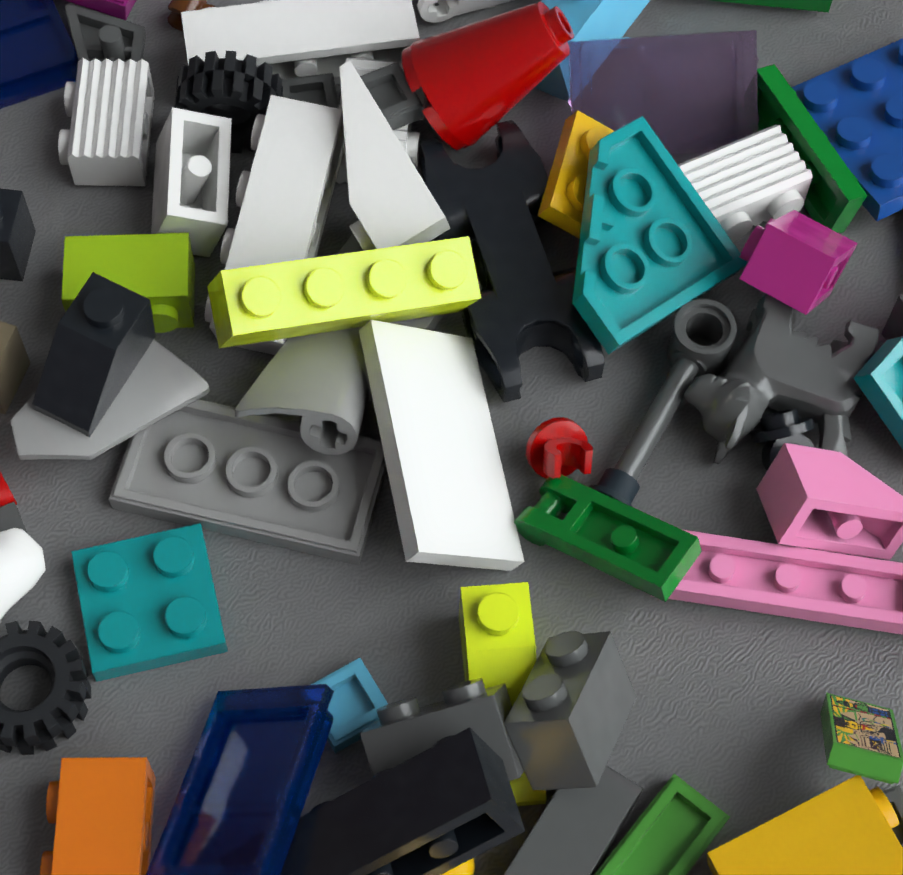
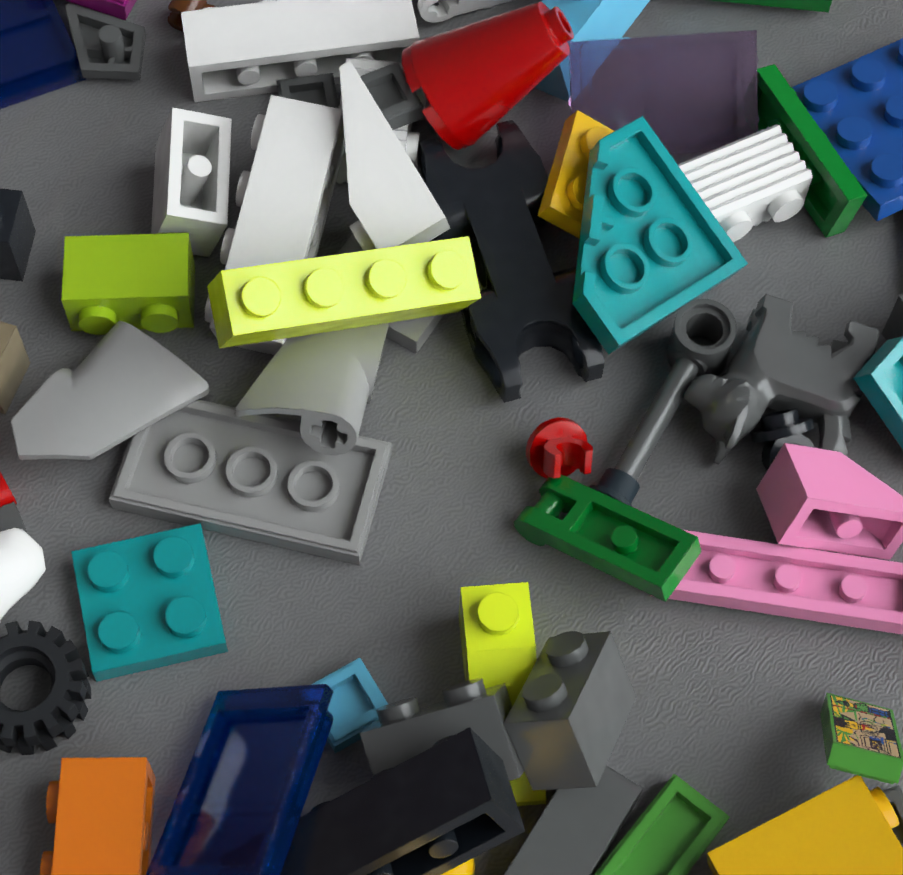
black slope [32,272,156,437] -> none
white brick [58,58,155,186] -> none
black tyre [174,51,283,153] -> none
white tile [359,320,525,571] -> none
dark pink brick [739,210,858,315] -> none

